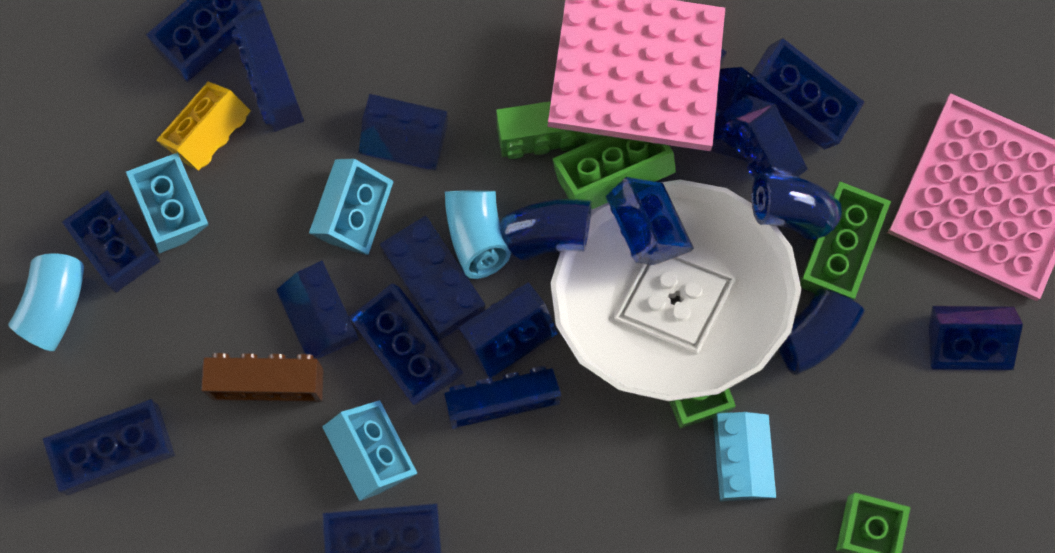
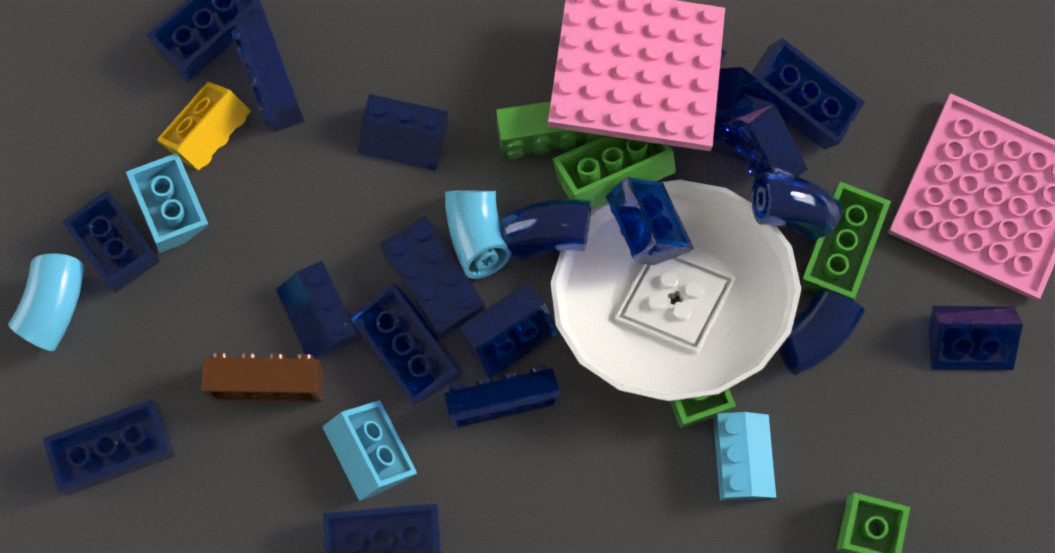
medium azure slope [309,159,394,255] -> none

